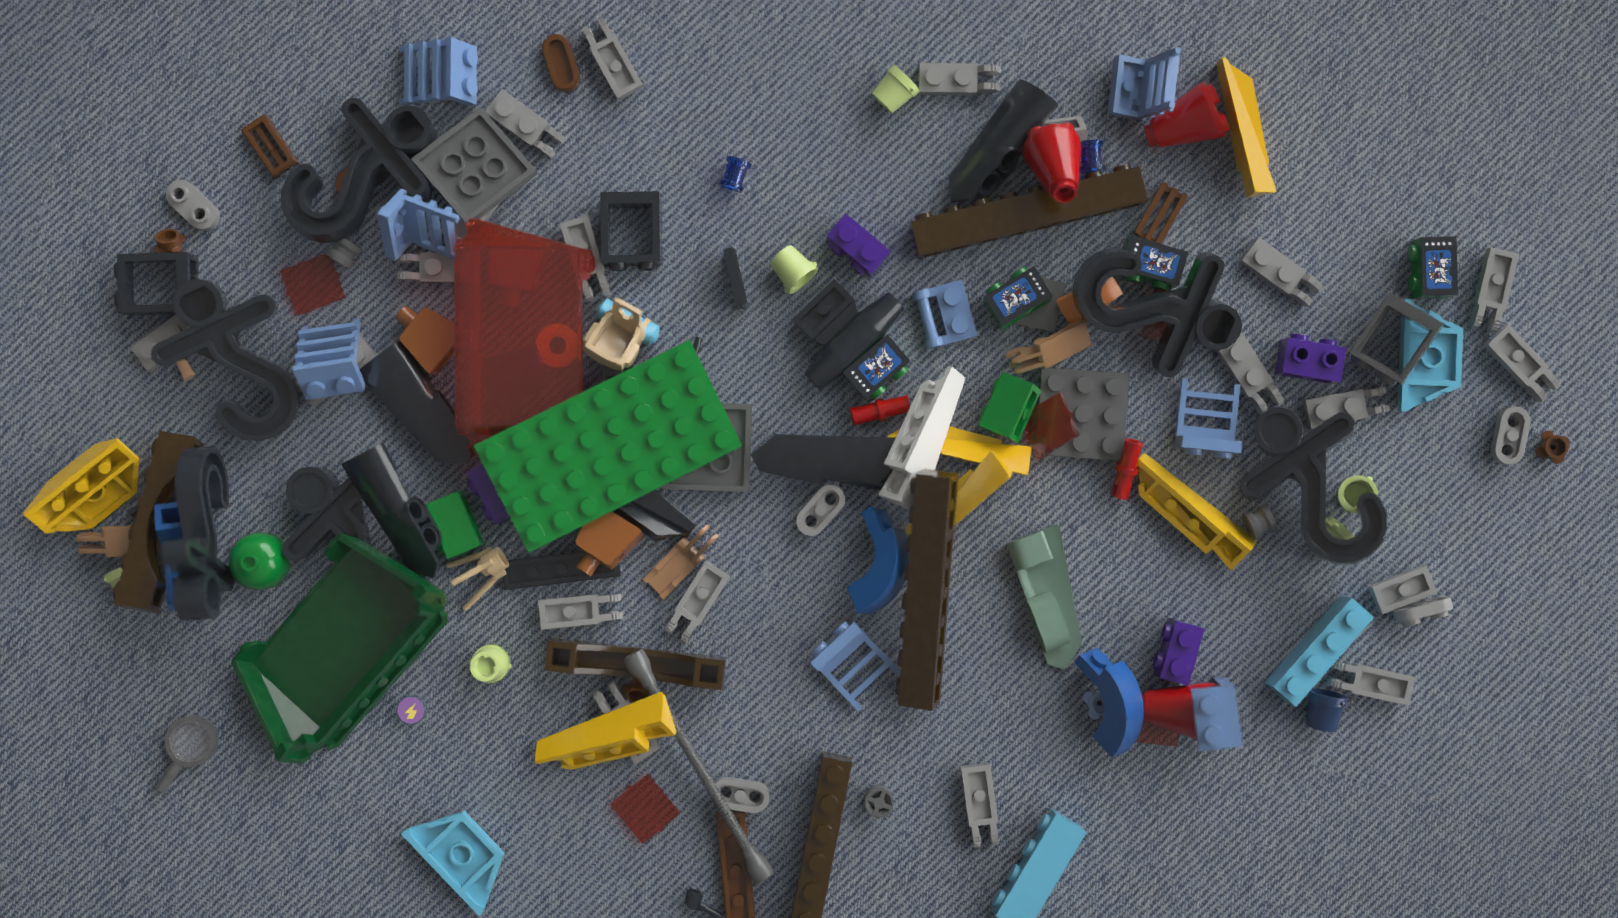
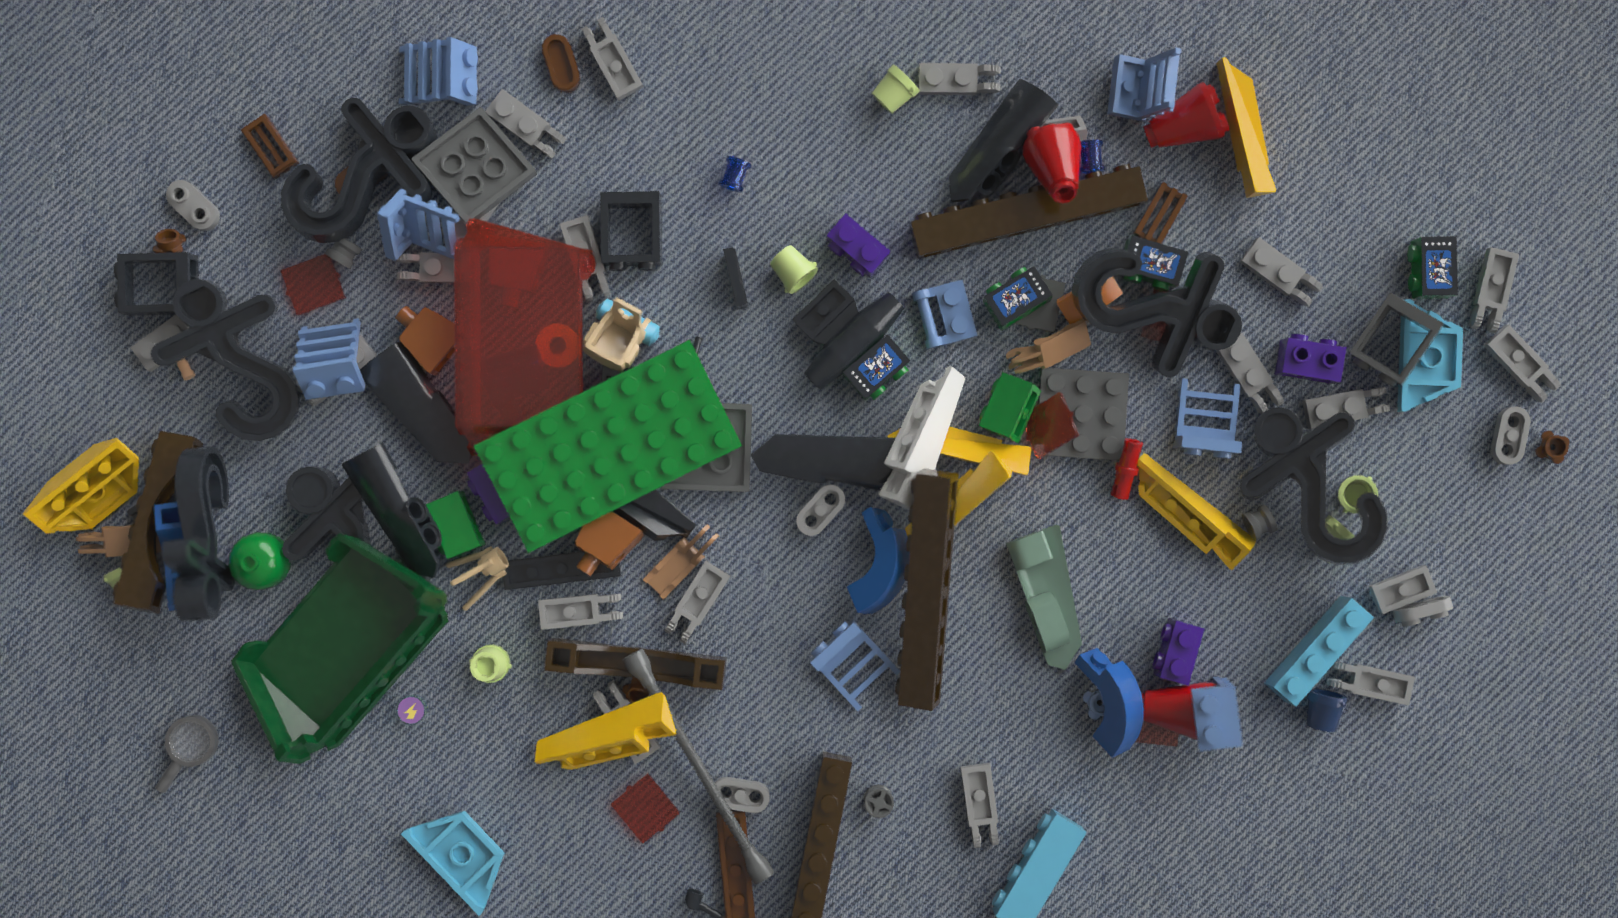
red pin [850,394,910,426] -> none

